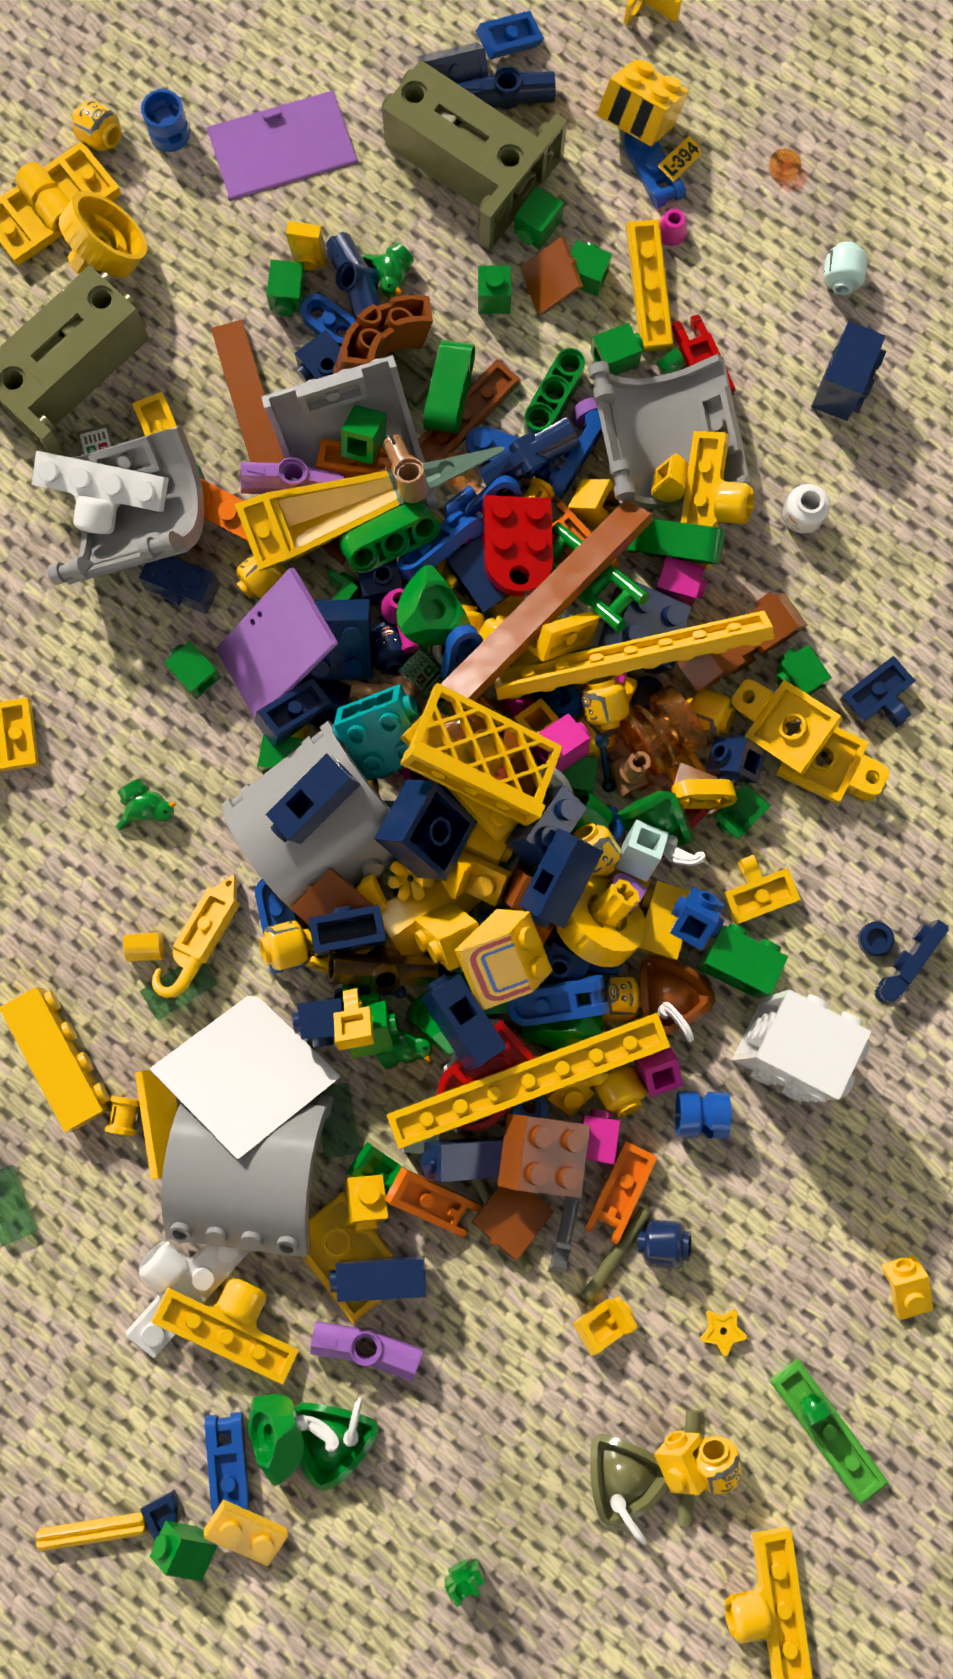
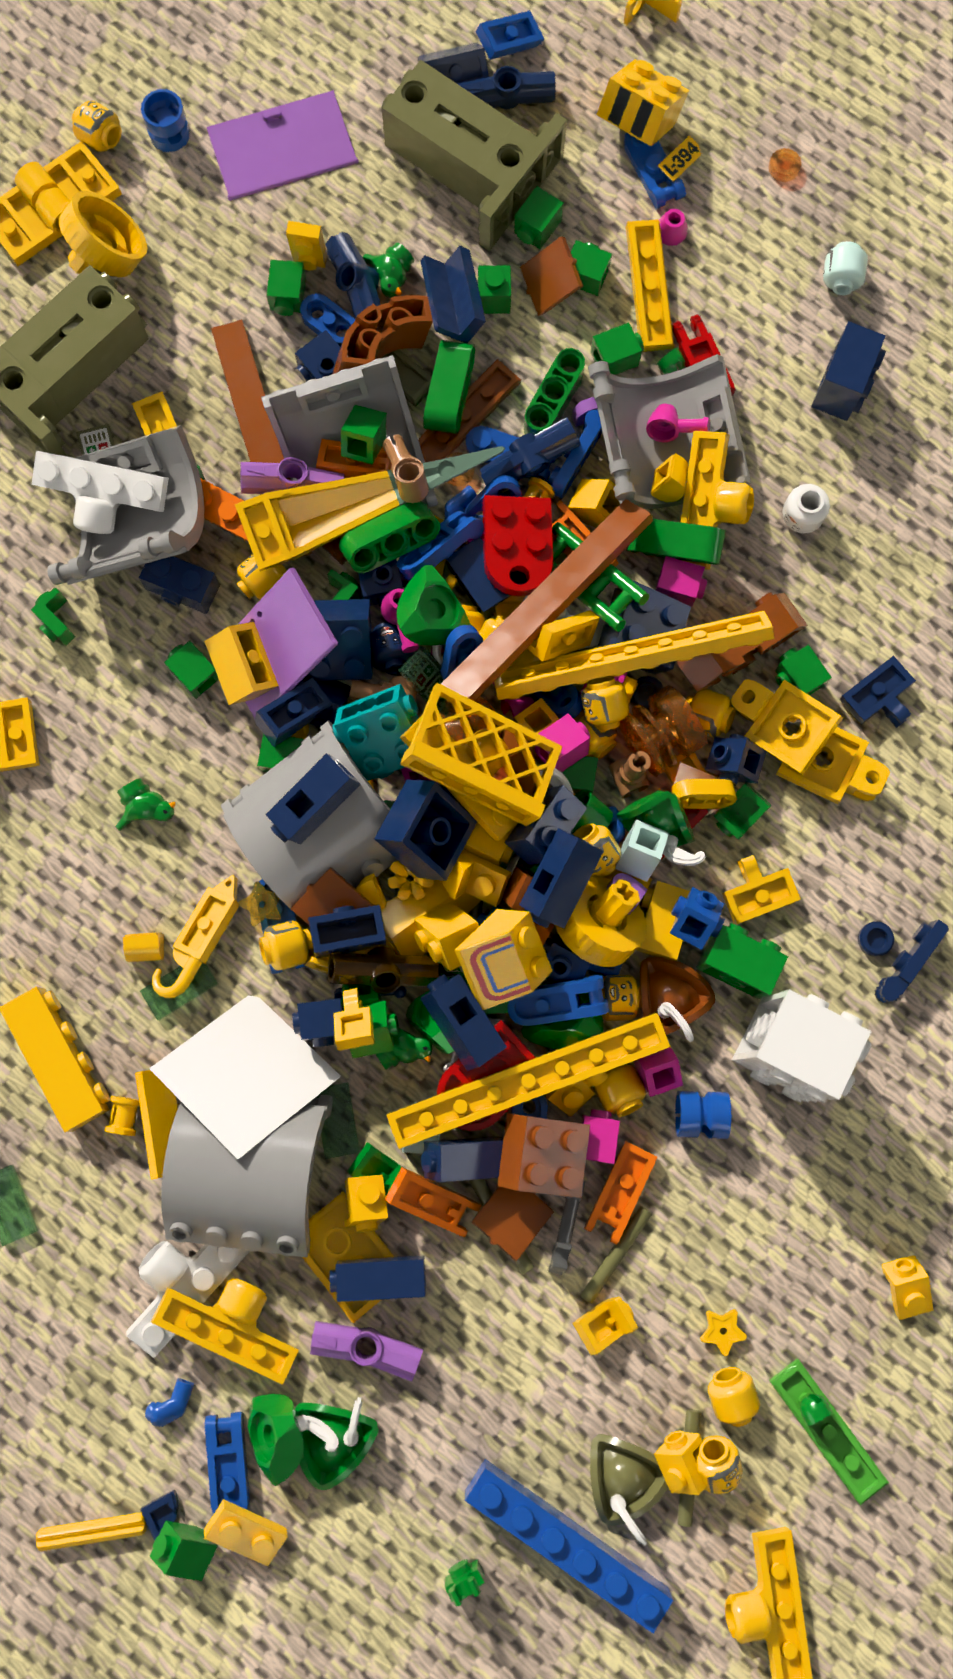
dark blue hinge [594,733,615,793] -> none
dark blue head [638,1220,692,1269] -> none
none -> green bracket [31,587,75,646]
none -> blue arm [145,1378,194,1427]
none -> yellow brick [204,622,279,705]
none -> clear yellow plate [238,881,281,927]
none -> dark blue panel [420,245,486,343]
none -> blue brick [465,1459,674,1634]
none -> dark pink bar [646,403,710,442]
none -> yellow head [708,1367,760,1427]

